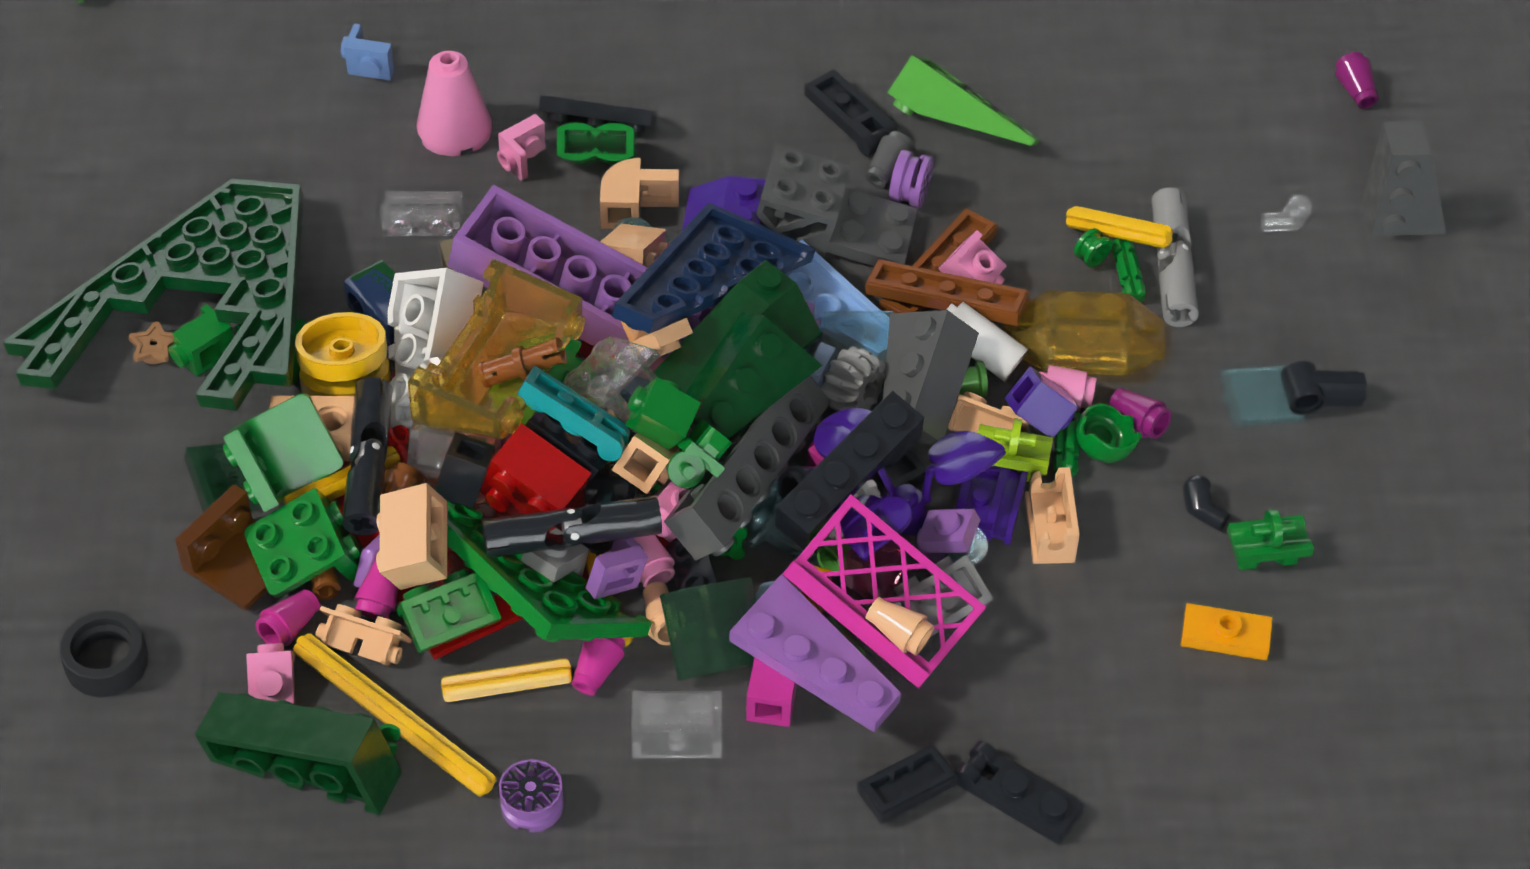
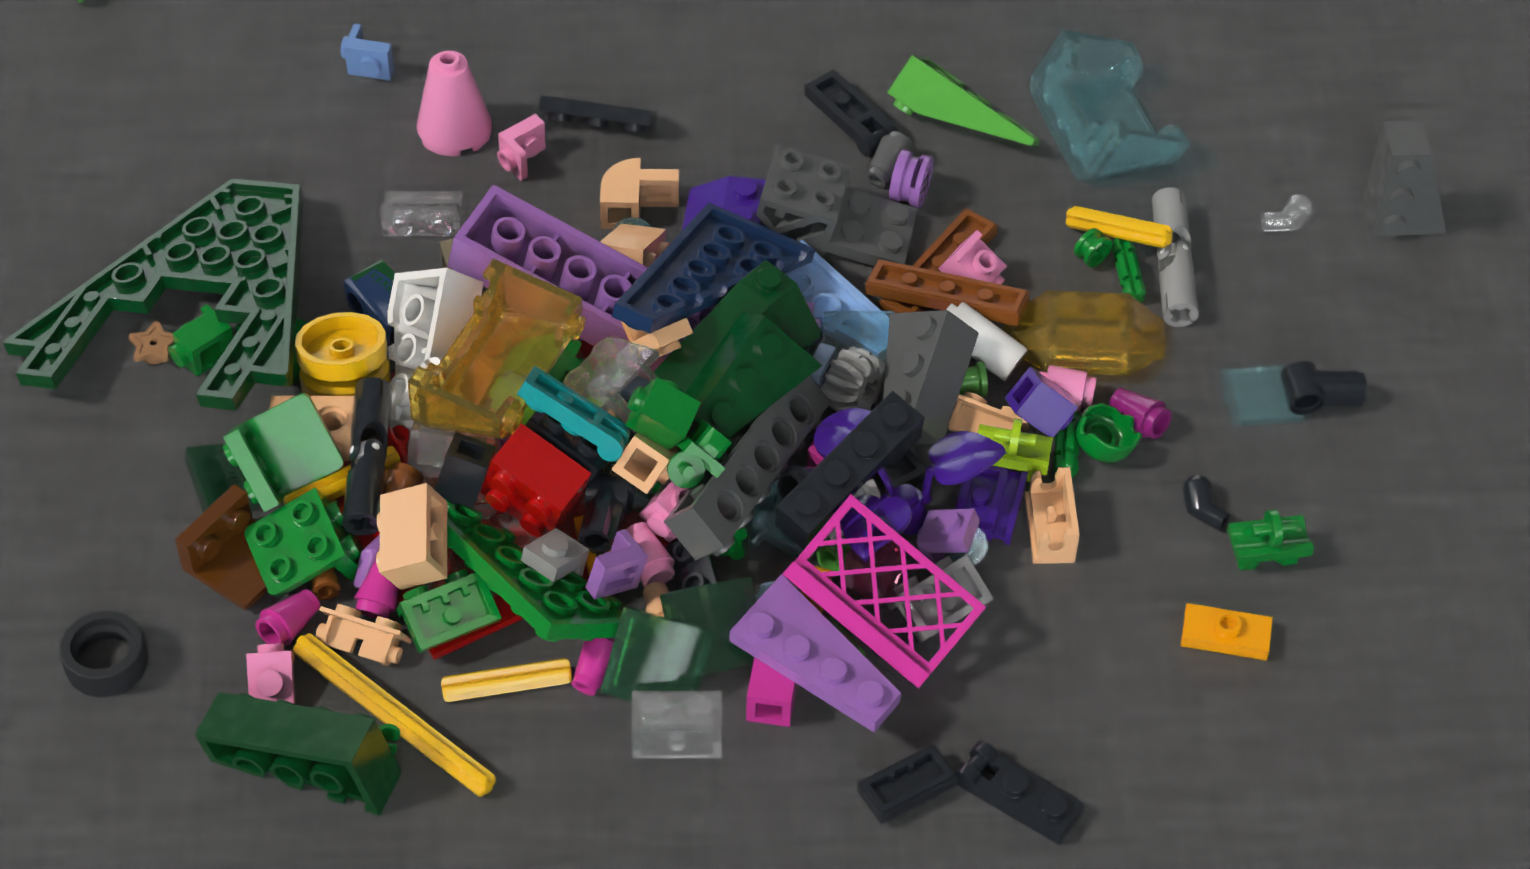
dark orange pin [478,337,567,388] -> none
black piece [482,496,662,558] -> none
medium lavender wheel [499,759,564,833] -> none
green brick [557,123,637,165] -> none
light nougat cone [865,597,935,656] -> none
magenta cone [1335,52,1379,109] -> none
none -> clear green slope [600,606,715,716]
none -> clear light blue windscreen [1030,29,1190,181]

